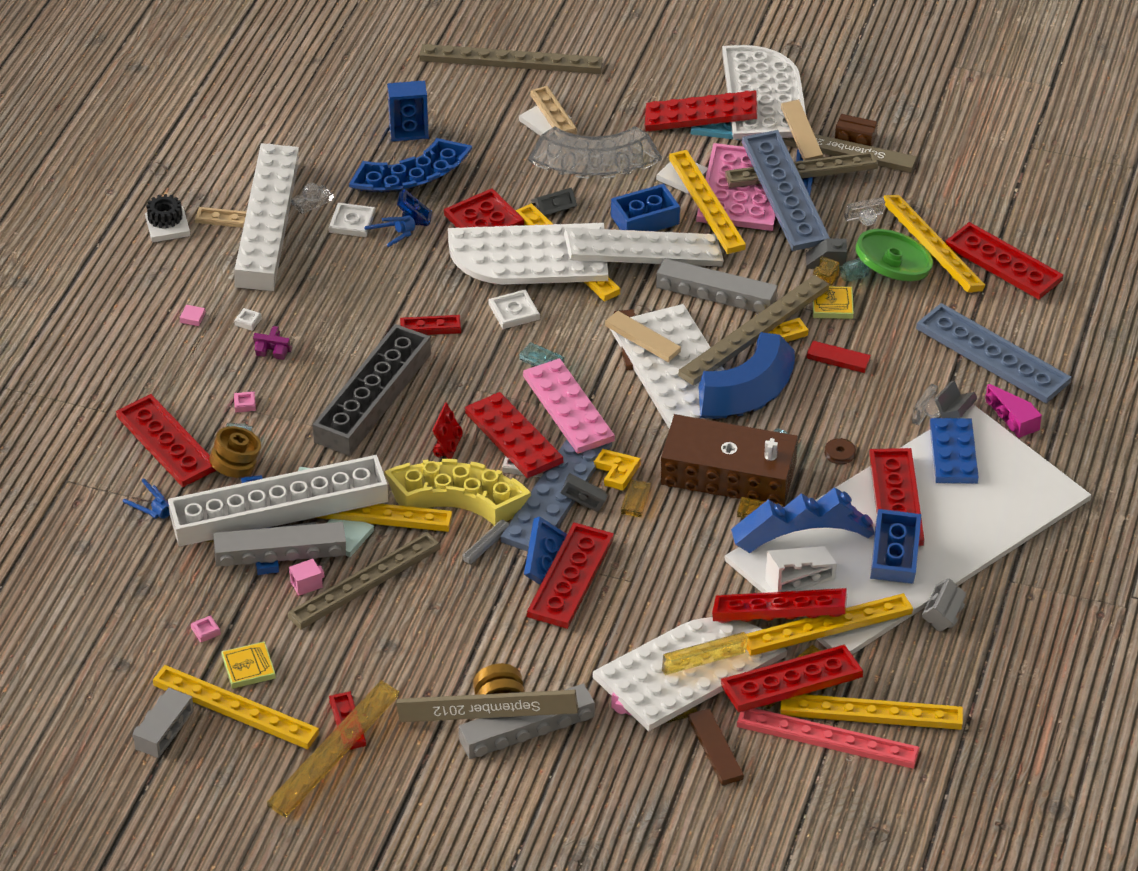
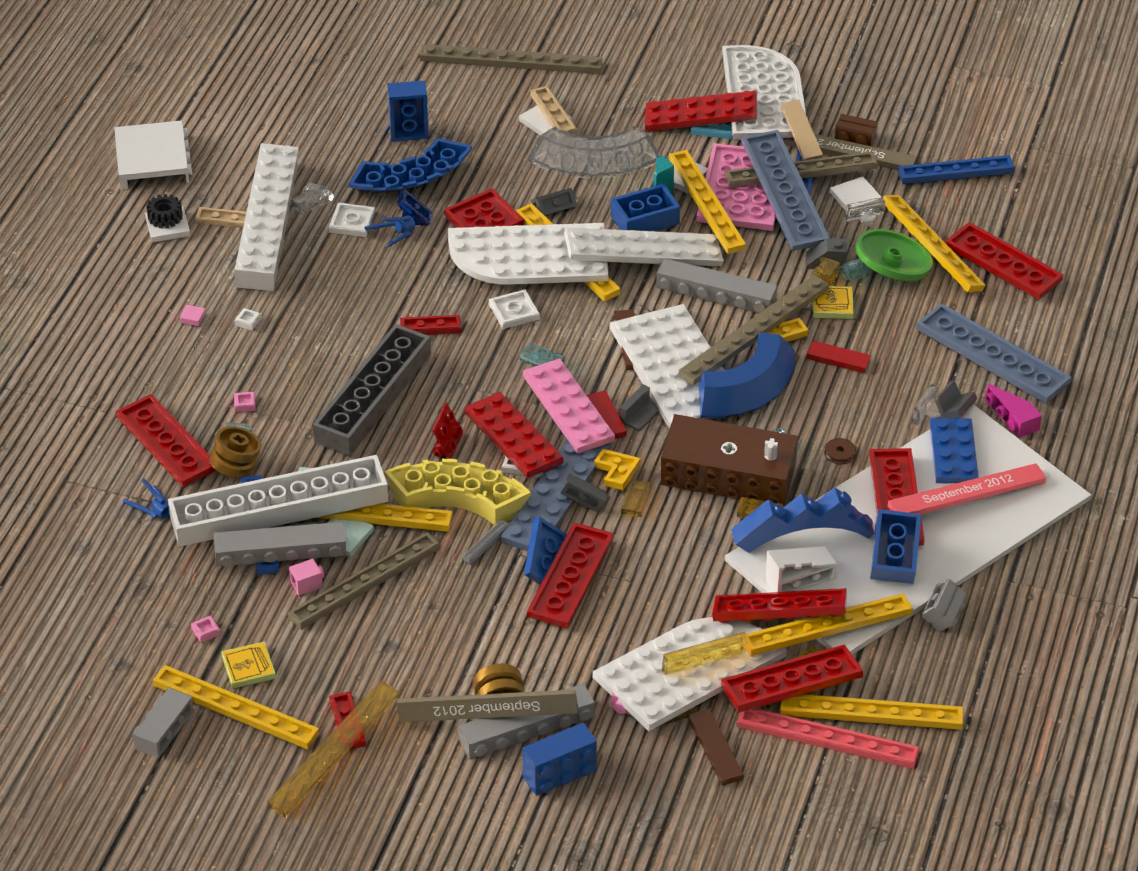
magenta hips [253,326,293,360] -> none
tan tile [605,311,681,362] -> none
none -> white panel [114,120,192,190]
none -> blue brick [522,722,597,796]
none -> red tile [586,390,627,439]
none -> dark grey panel [619,384,659,432]
none -> teal panel [654,156,674,195]
none -> white tile [830,176,883,215]
none -> coral tile [887,463,1047,514]
none -> blue plate [898,155,1014,184]

